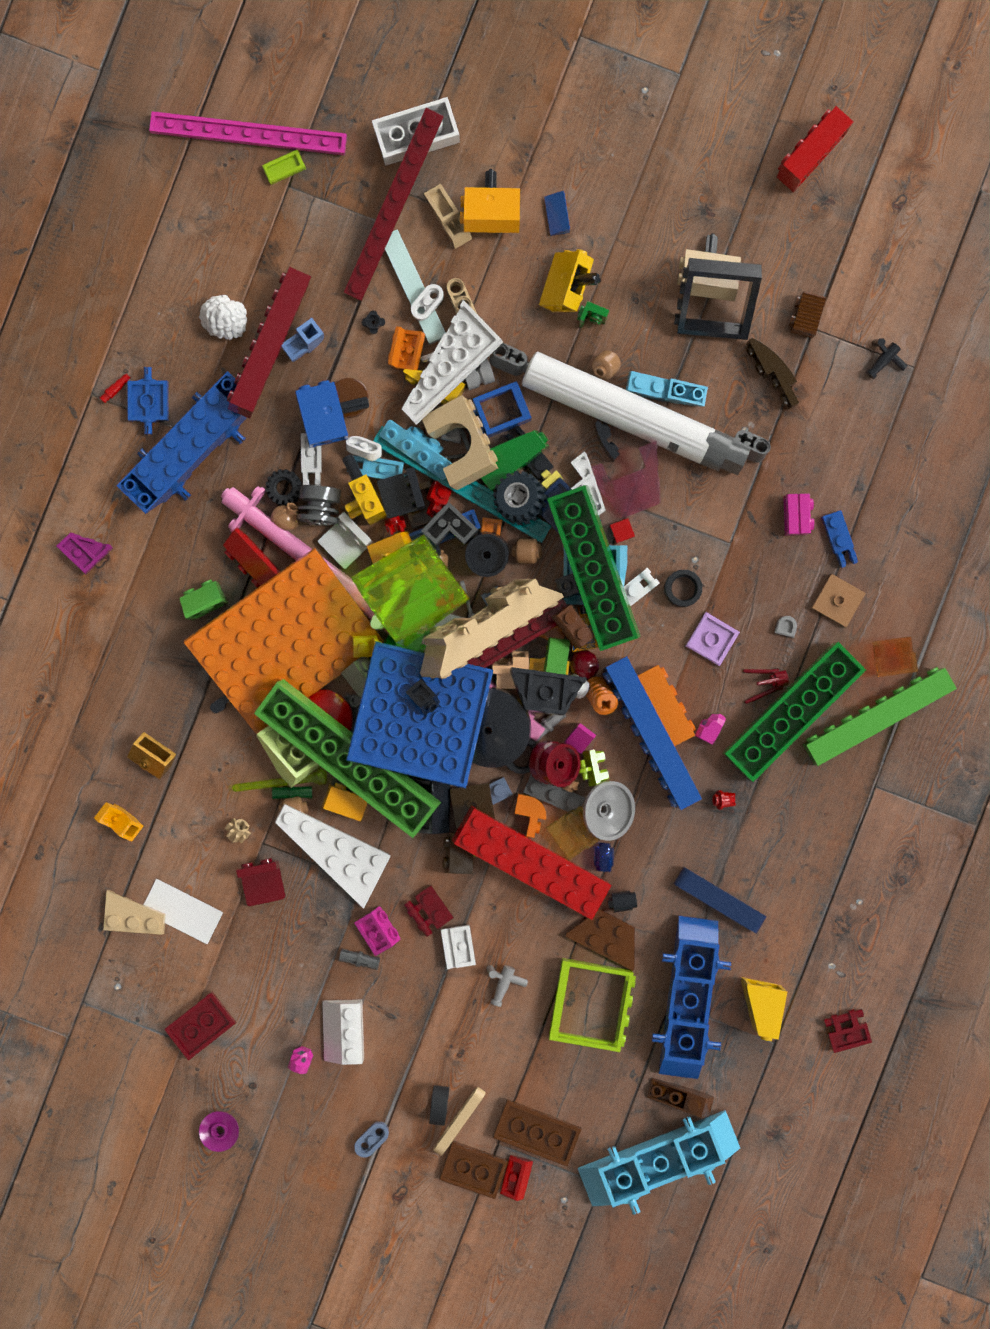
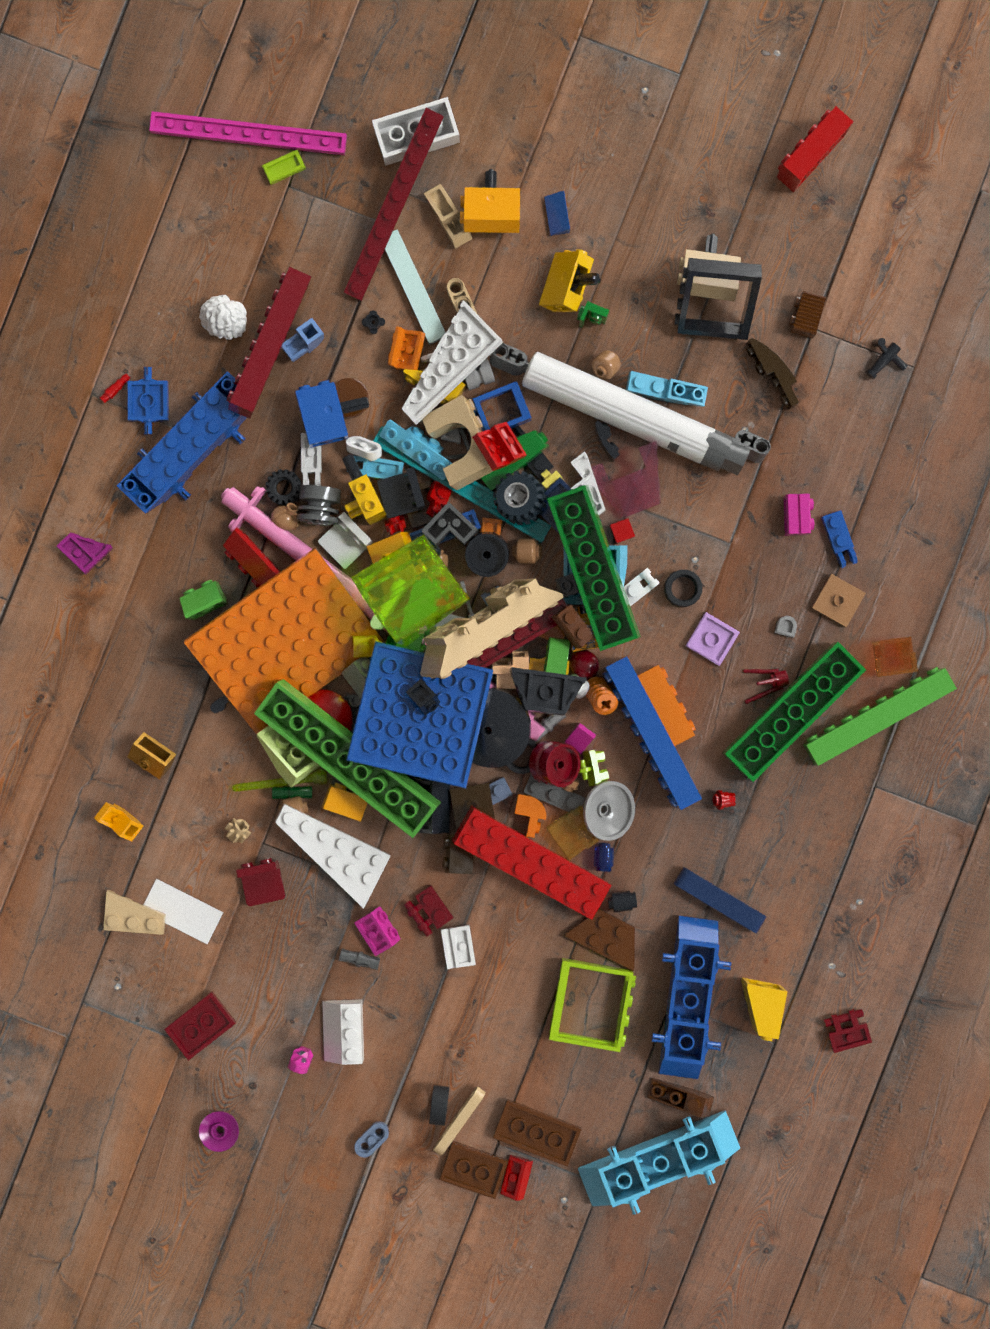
white plate [411,284,443,321] -> none
light grey piece [486,965,528,1007] -> none
dark pink rock [695,714,726,745] -> none
none -> red slope [472,422,527,471]

